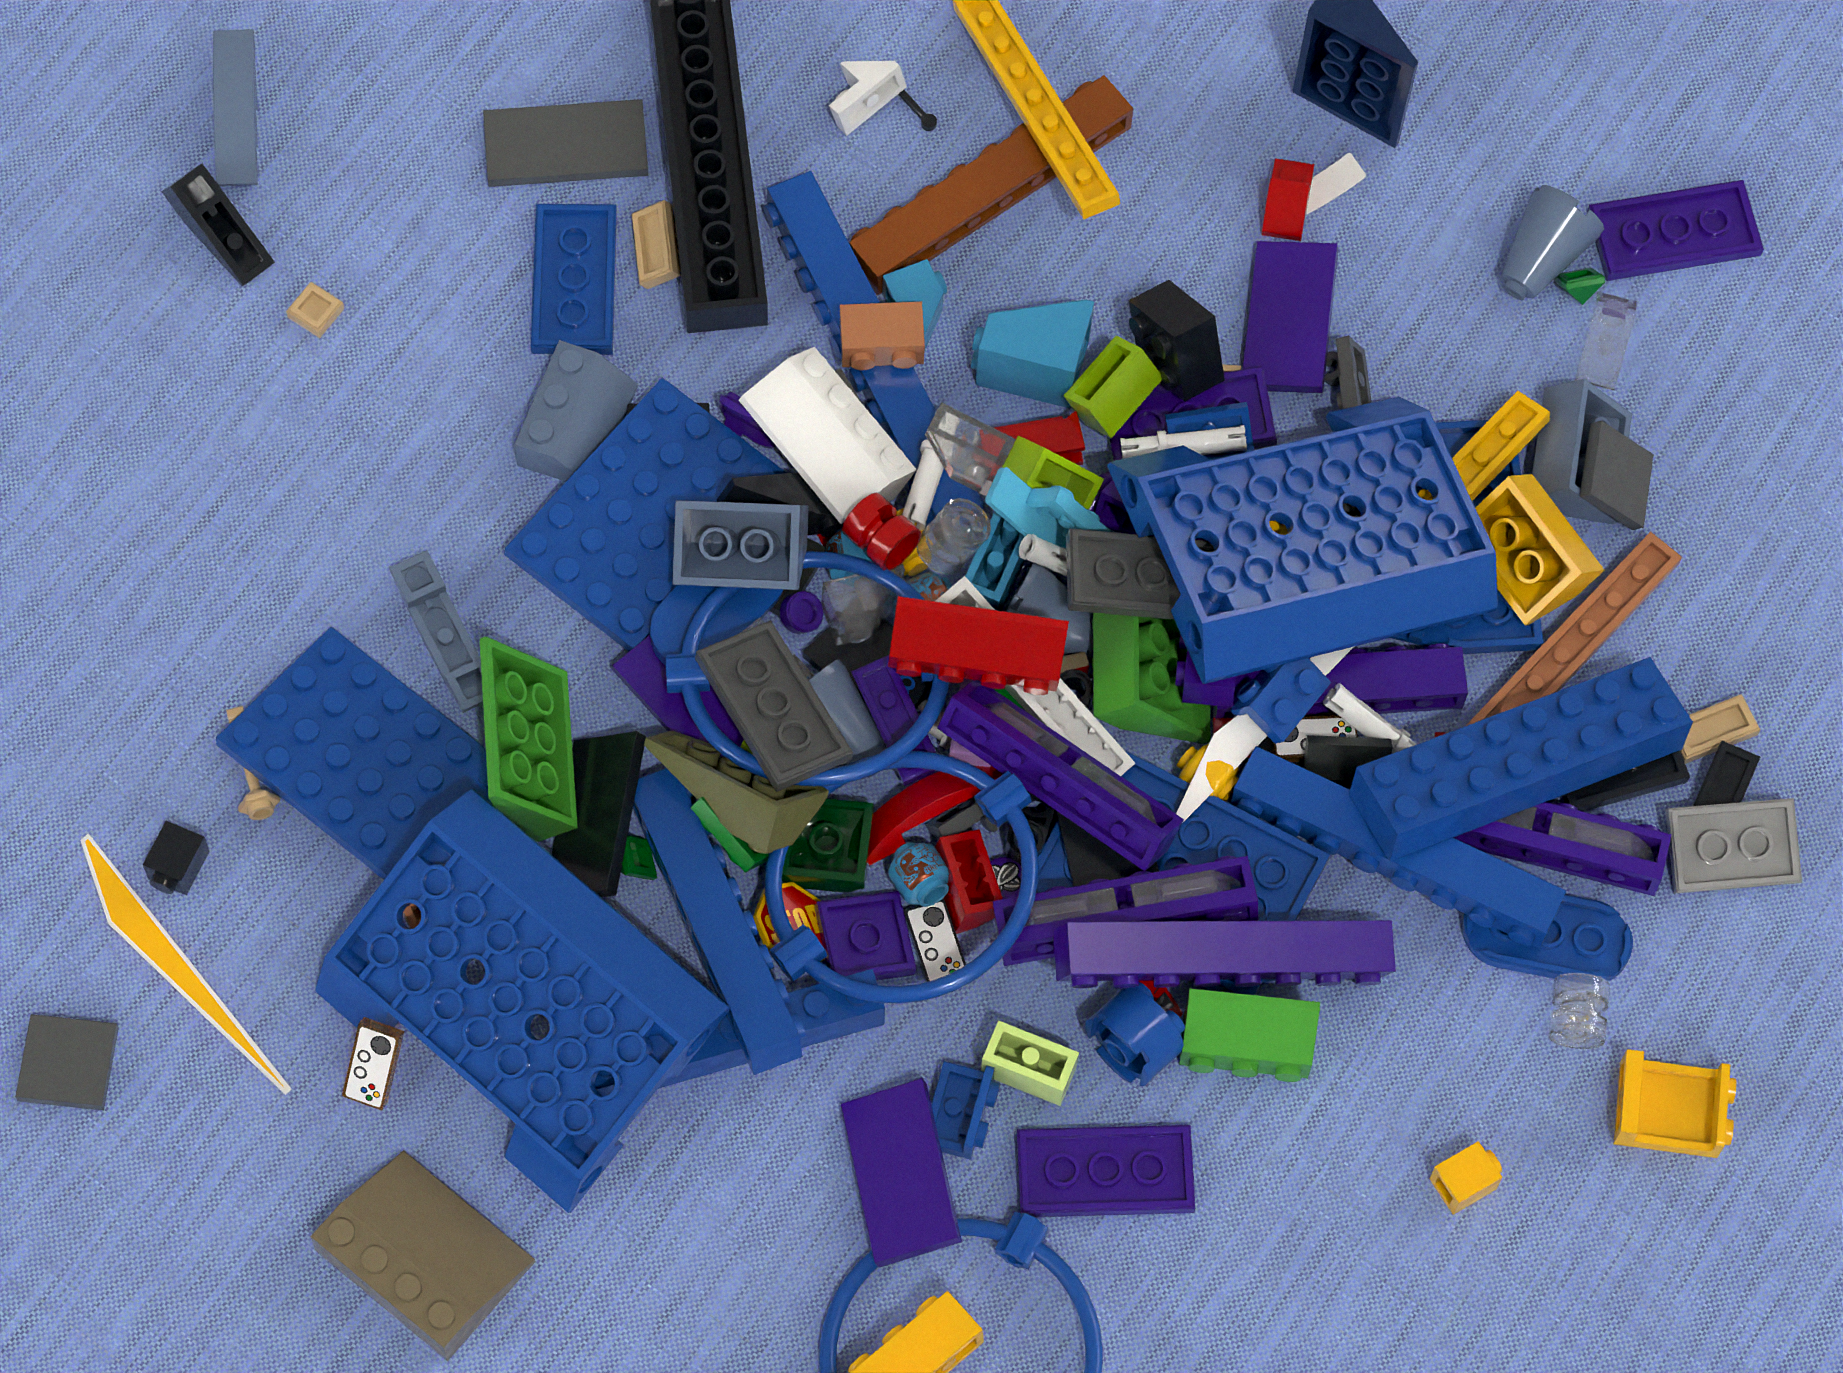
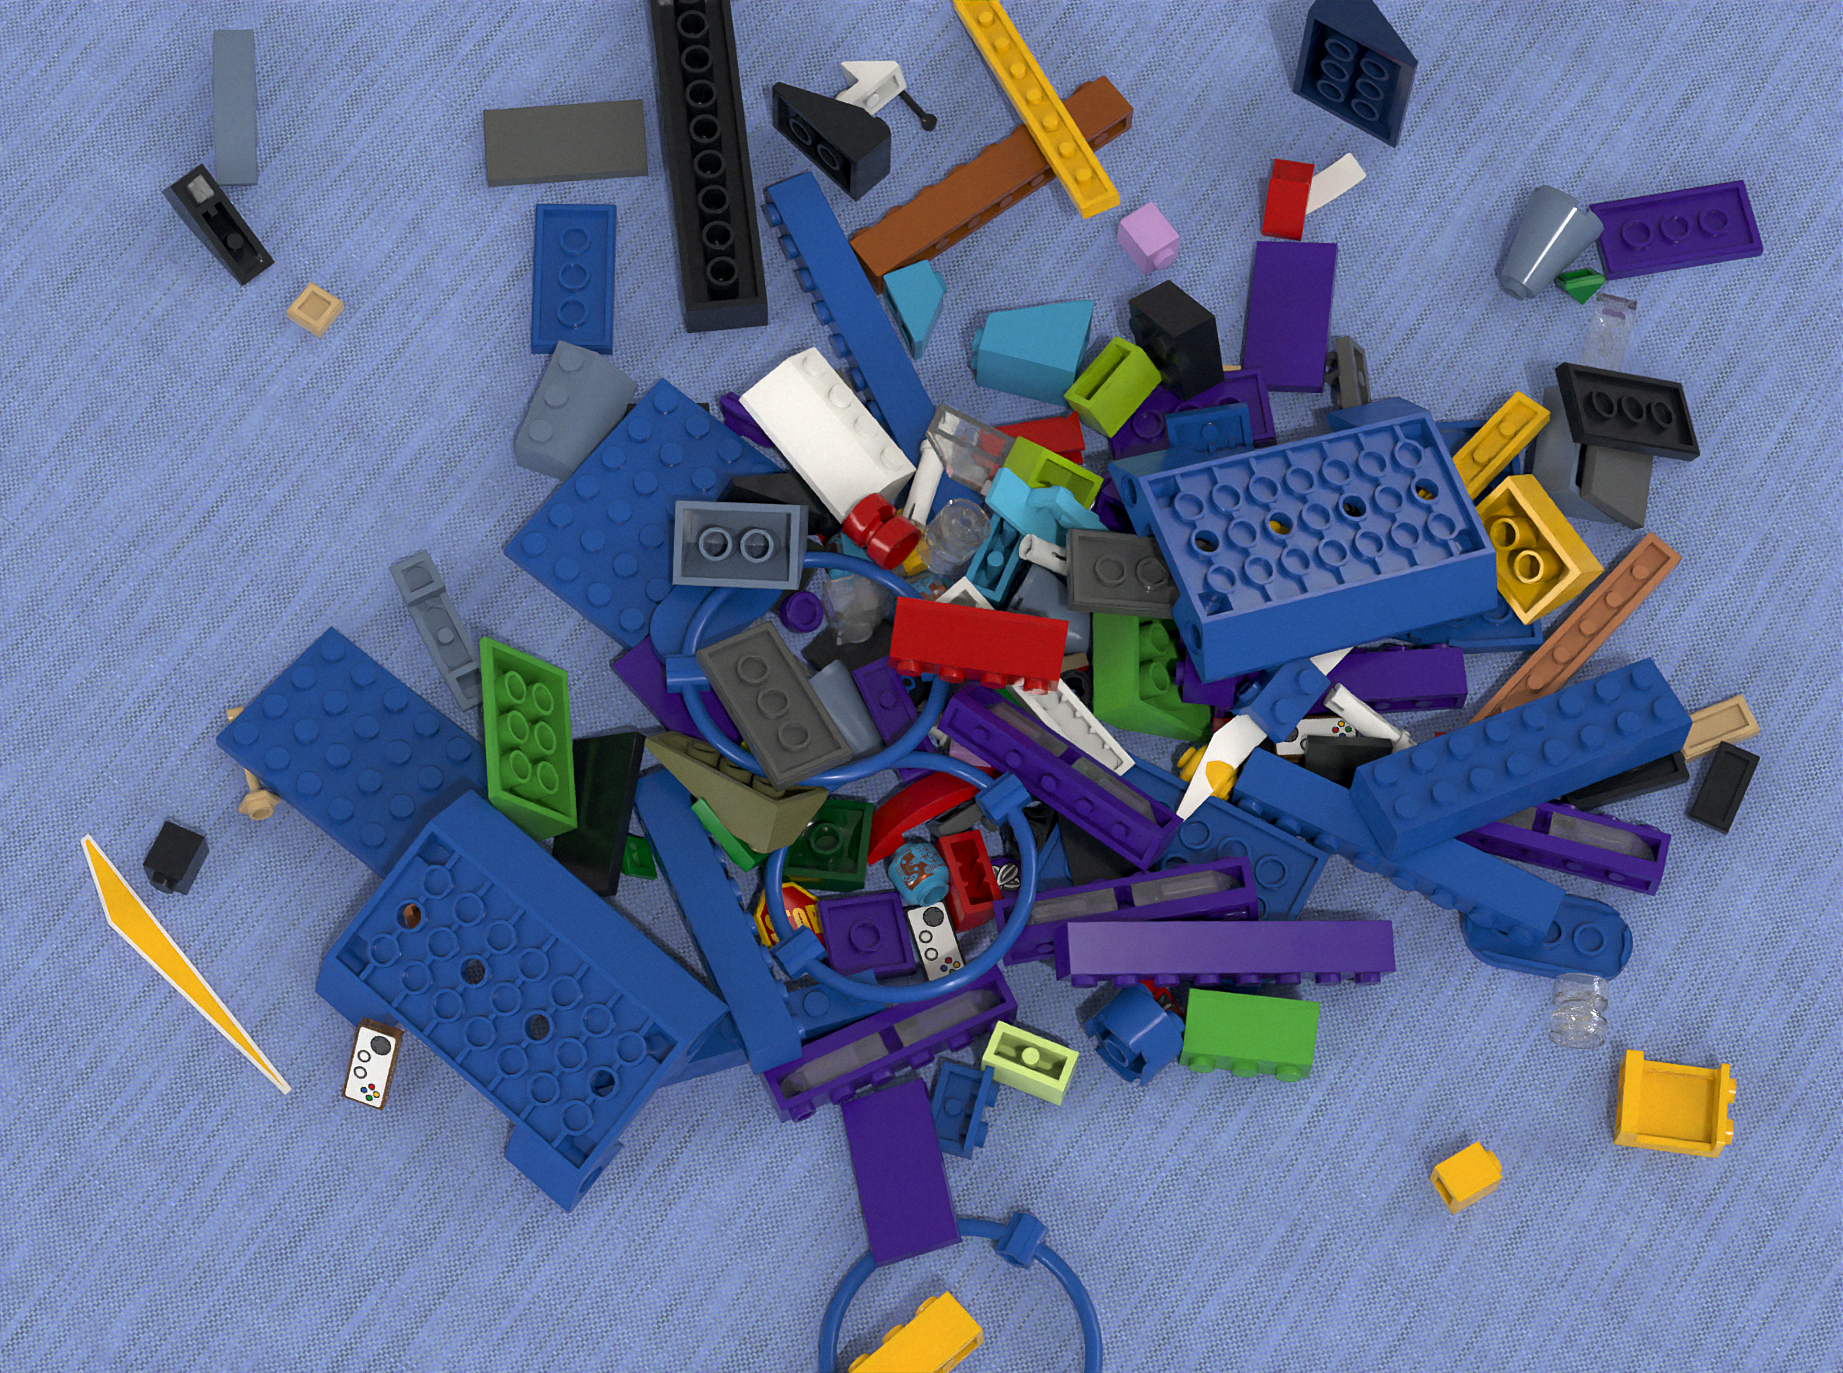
dark grey tile [15,1014,119,1111] -> none
dark tan slope [310,1151,536,1361] -> none
tan tile [632,200,681,289] -> none
nougat brick [840,301,925,370] -> none
dark purple tile [1016,1125,1196,1217] -> none
white pin [1120,425,1247,459] -> none
light grey tile [1665,798,1802,894] -> none
none -> dark purple piece [760,963,1018,1124]
none -> black slope [772,82,892,202]
none -> lavender brick [1117,201,1180,275]
none -> black tile [1555,362,1700,462]

